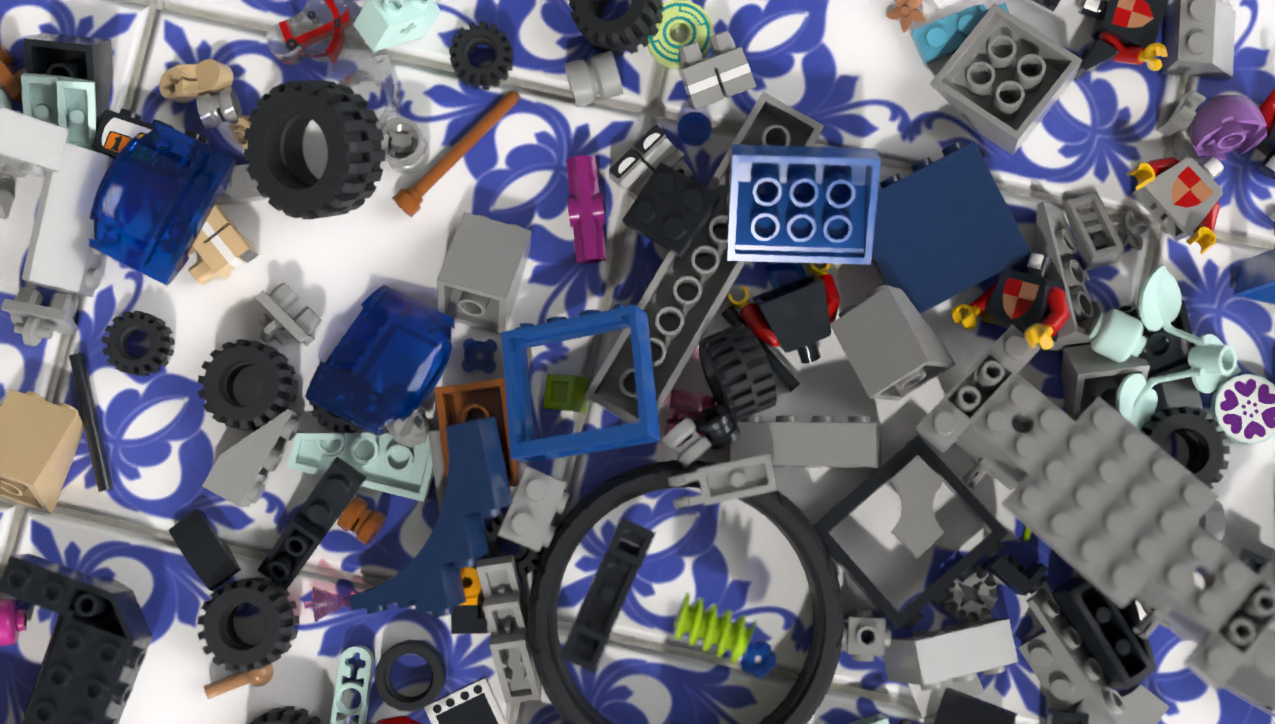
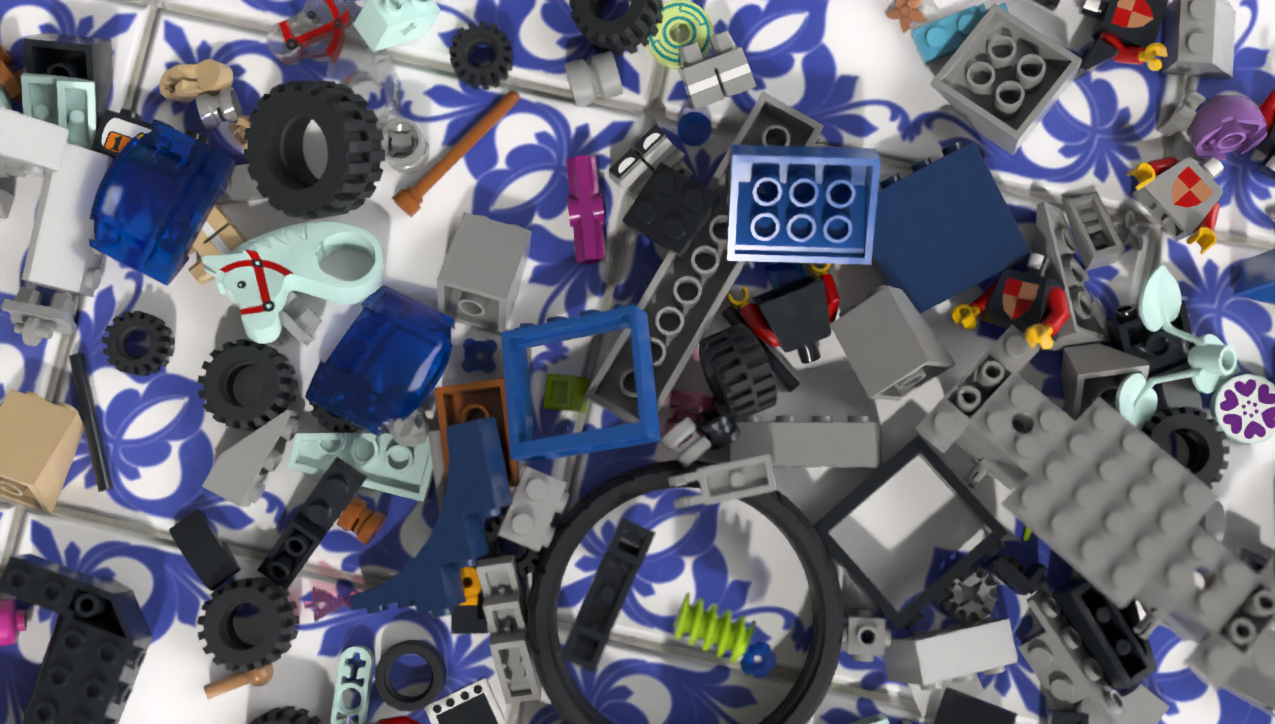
light grey tile [891,455,945,559] -> none
light aqua head [1087,309,1147,363] -> none
none -> light aqua animal [201,221,384,343]

